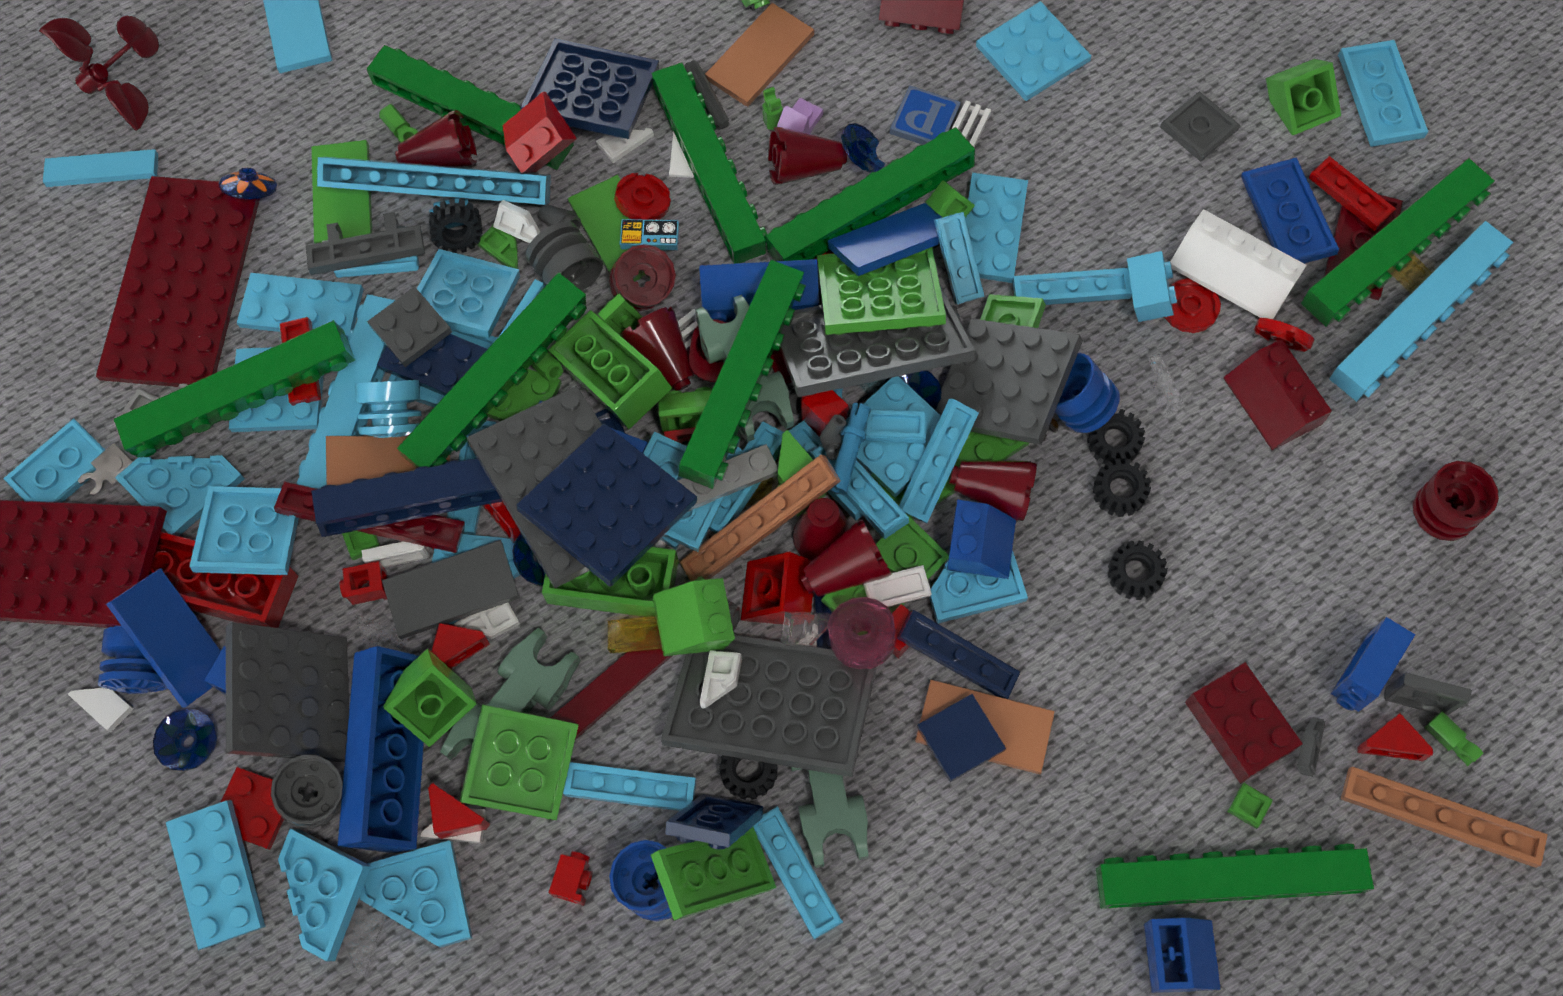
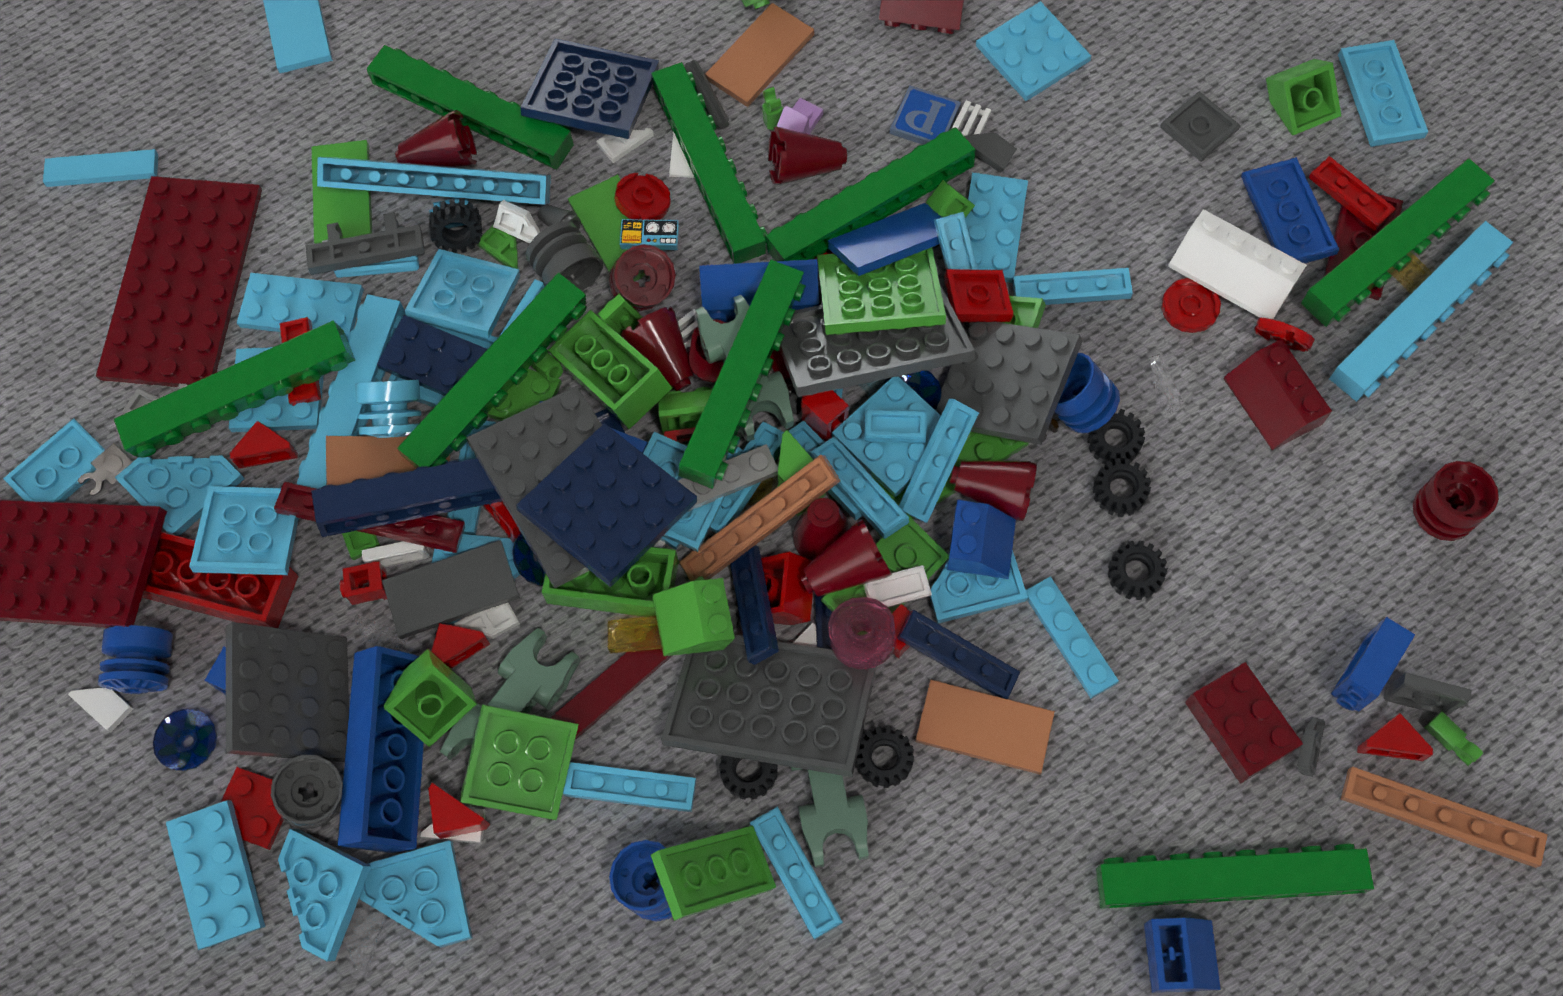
dark red plant [39,15,159,131] -> none
blue tile [106,568,221,708] -> none
clear blue dish [219,168,277,199] -> none
dark grey plate [367,286,452,367] -> none
bright green bar [379,104,418,143] -> none
red slope [503,92,577,173] -> none
red brick [548,851,593,906] -> none
dark blue plate [665,794,763,849] -> none
white tile [700,650,742,708] -> none
clear tile [781,612,836,645] -> none
dark grey arm [820,415,846,460] -> none
dark azure pin [829,403,871,495] -> none
clear blue dish [841,123,885,173] -> none
dark blue tile [917,694,1006,782] -> none
medium azure brick [1127,251,1177,322] -> none
bright green tile [1227,783,1273,829] -> none
none -> red slope [230,421,298,469]
none -> dark blue tile [730,545,779,665]
none -> black tyre [856,726,914,788]
none -> red plate [944,269,1014,322]
none -> dark grey tile [964,132,1017,173]
none -> medium azure plate [1026,576,1119,698]

